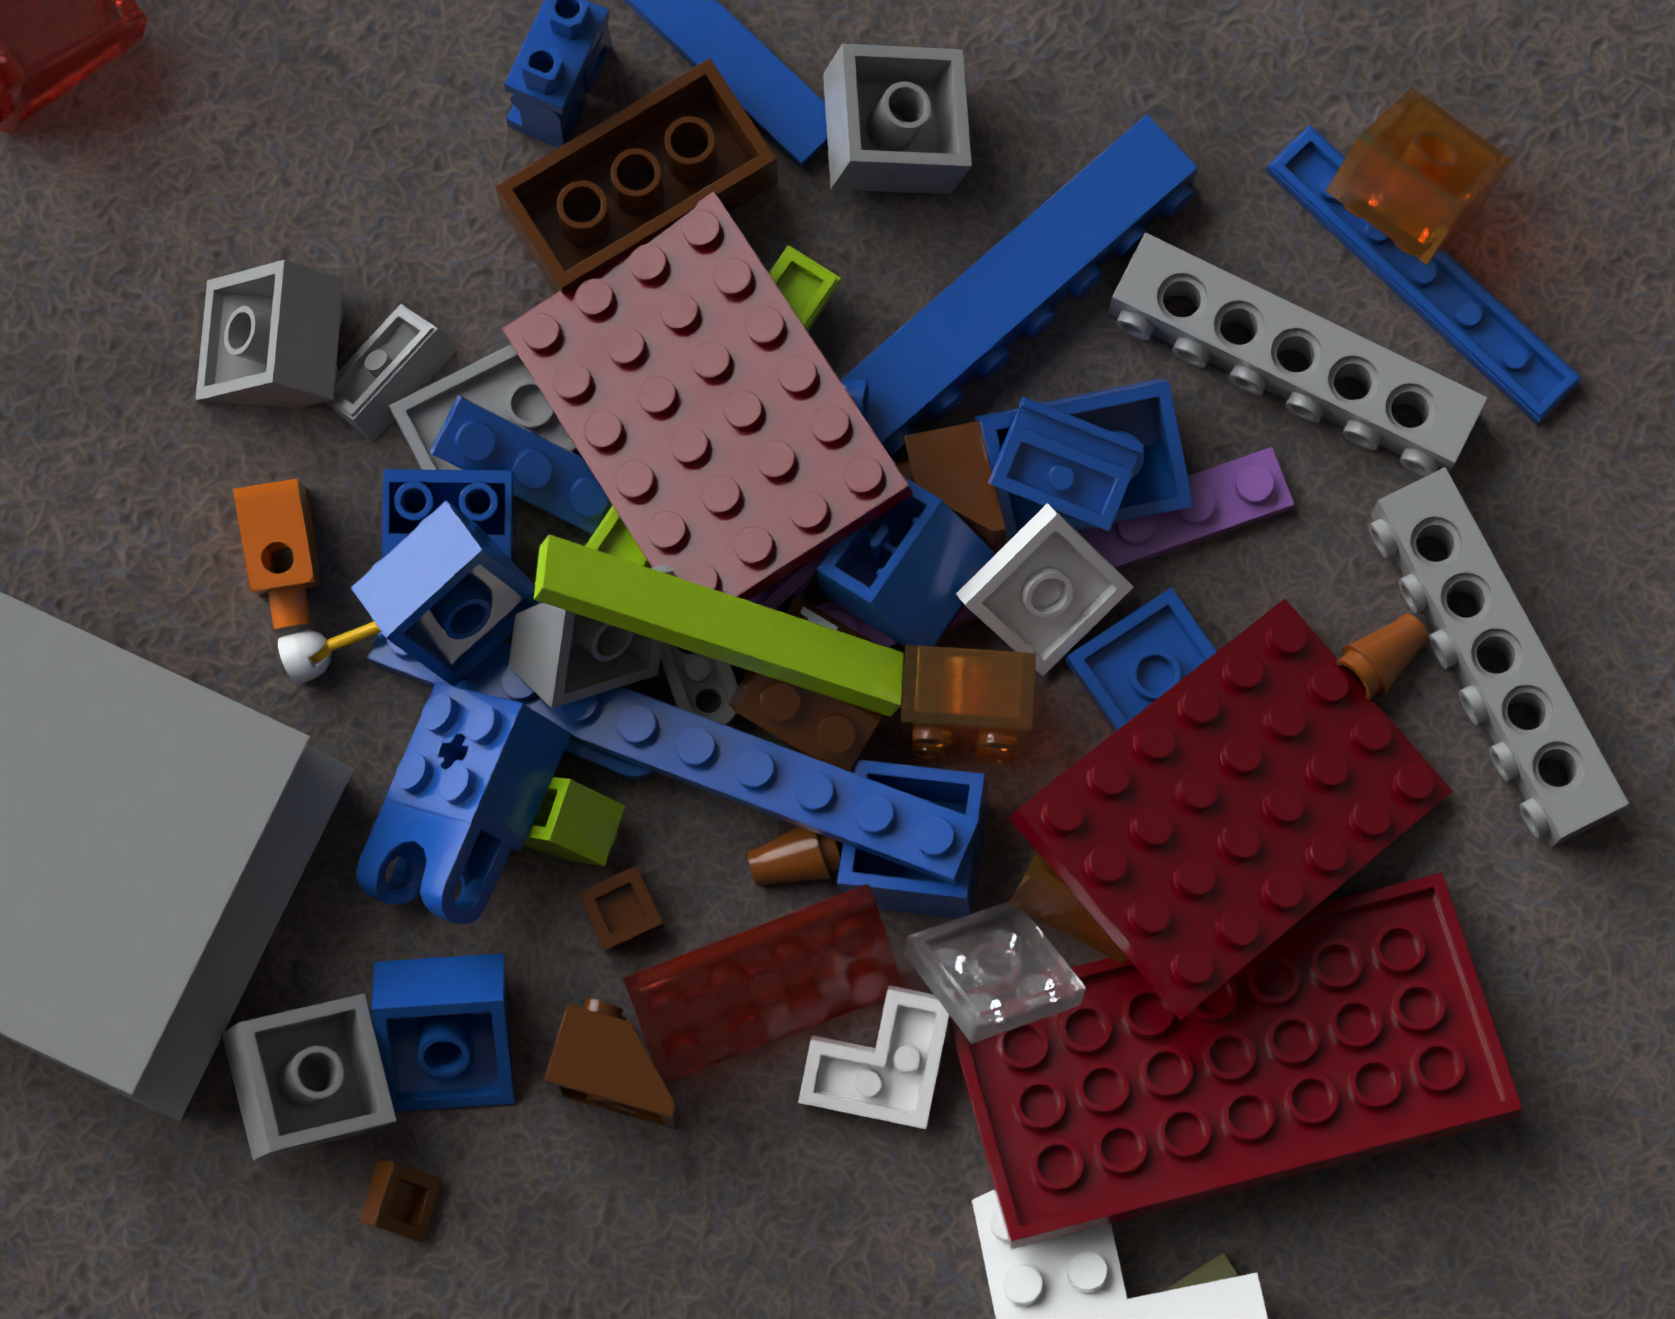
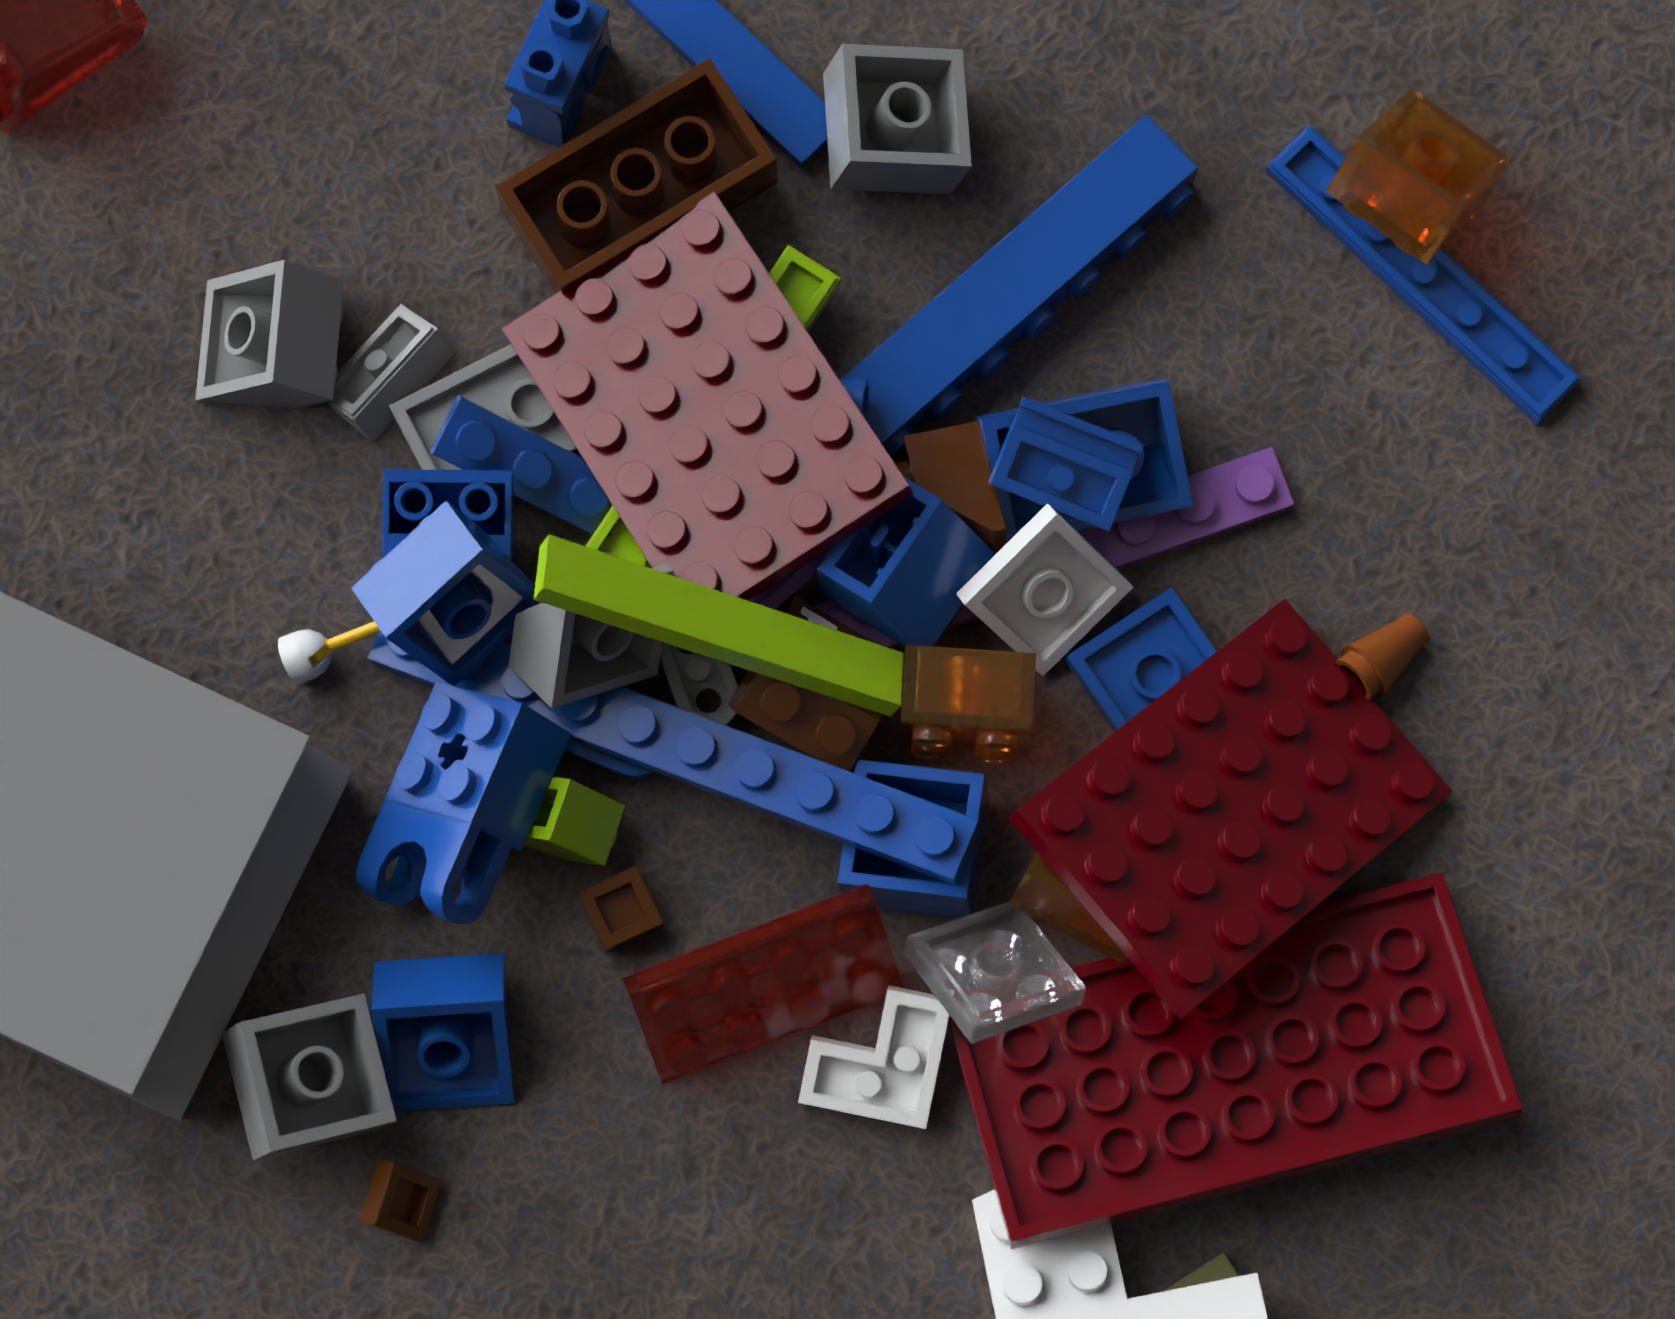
orange torso [233,479,322,630] -> none
reddish brown slope [544,998,680,1130] -> none
dark orange cone [747,826,843,887] -> none
light grey brick [1108,232,1487,477] -> none
light grey brick [1368,467,1629,848] -> none

